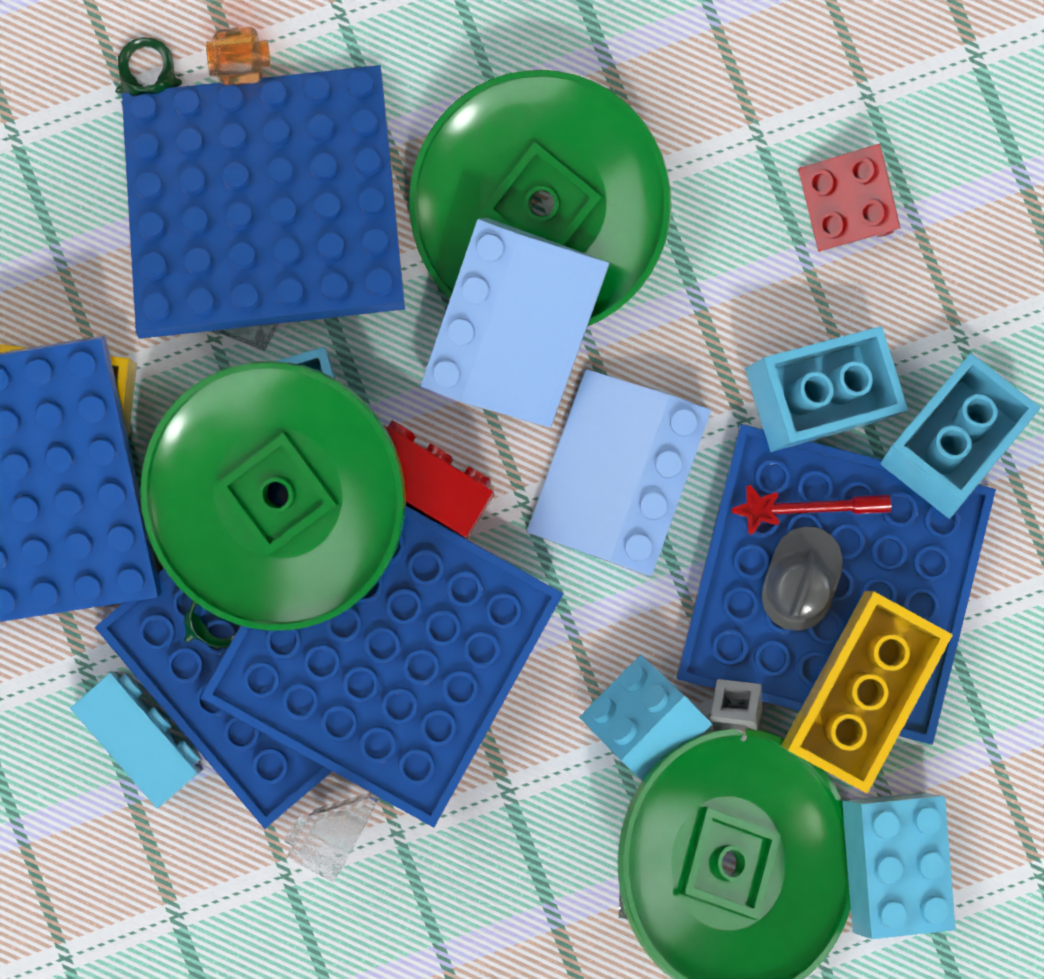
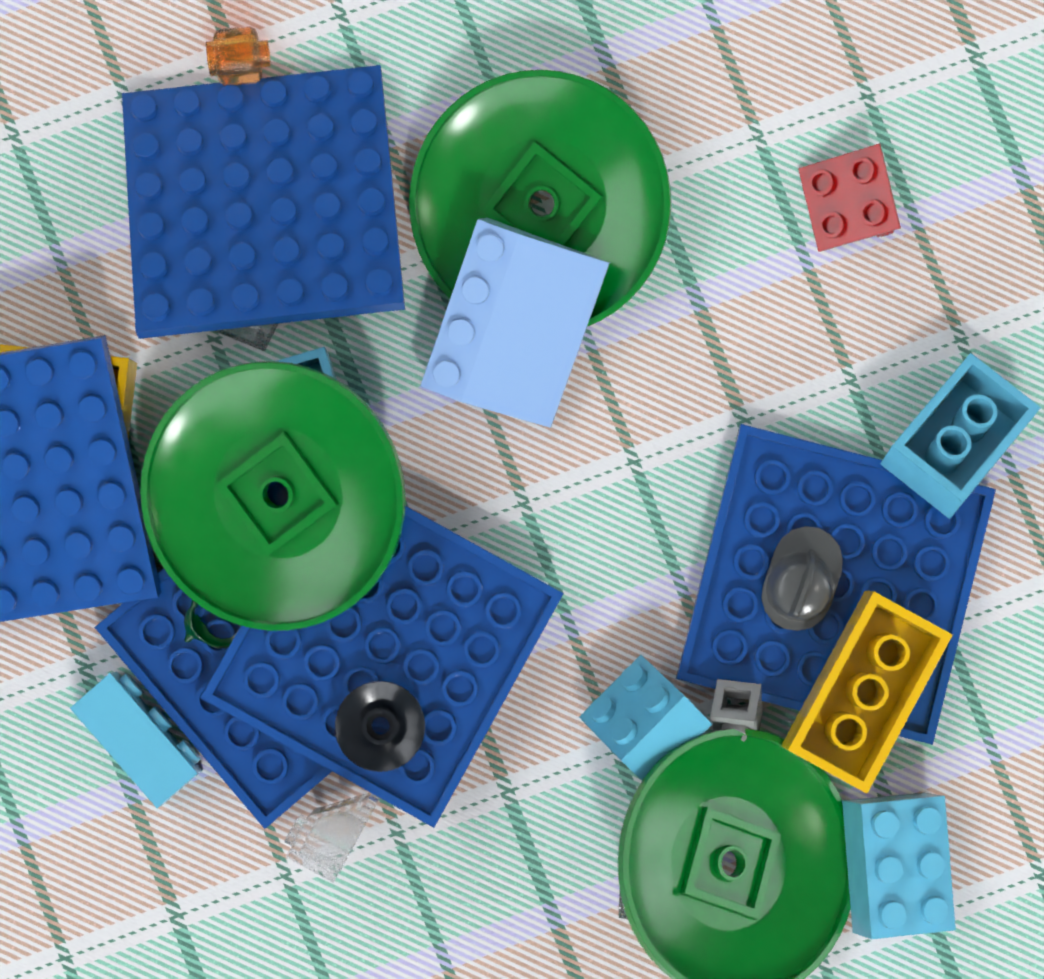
dark green piece [115,37,182,96] -> none
red piece [383,420,494,539] -> none
light blue slope [526,369,712,577] -> none
red piece [731,485,891,535] -> none
medium azure brick [745,326,908,452] -> none
none -> black dish [335,681,425,772]

